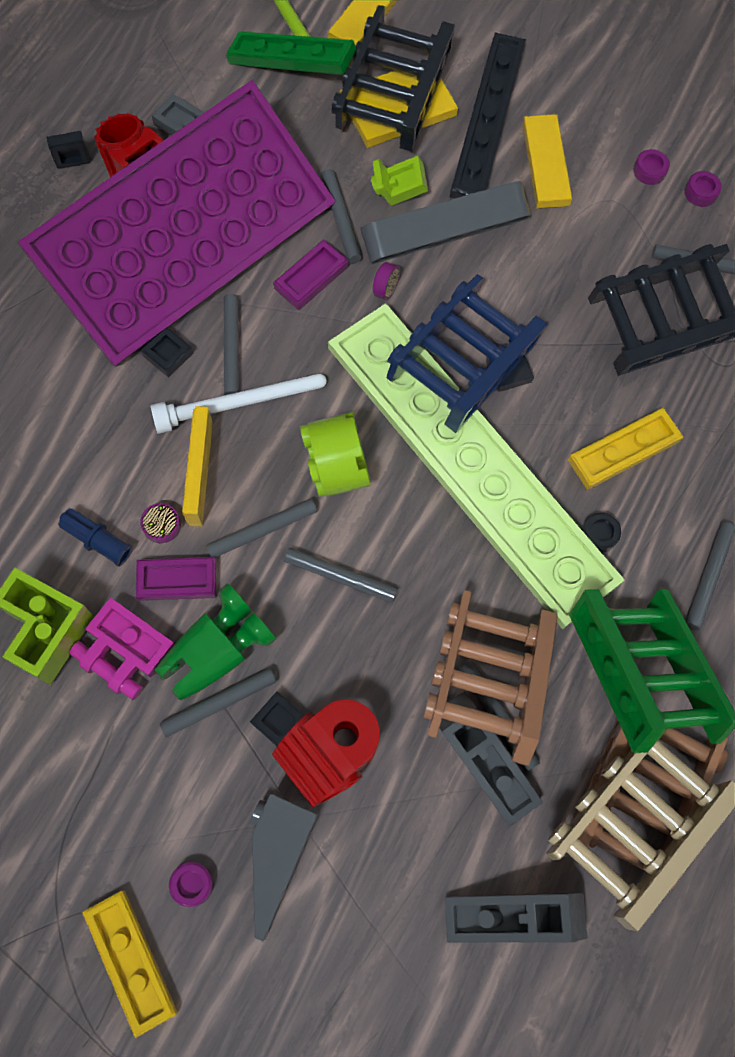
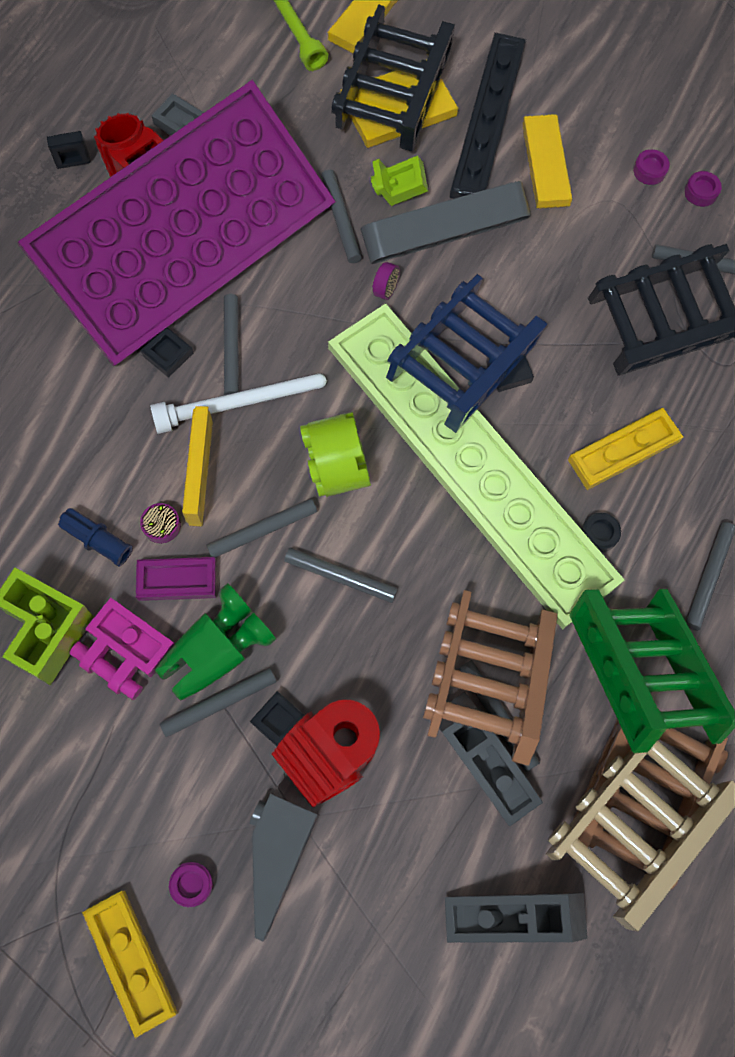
green tile [226,31,357,75] -> none
magenta tile [273,239,348,311] -> none

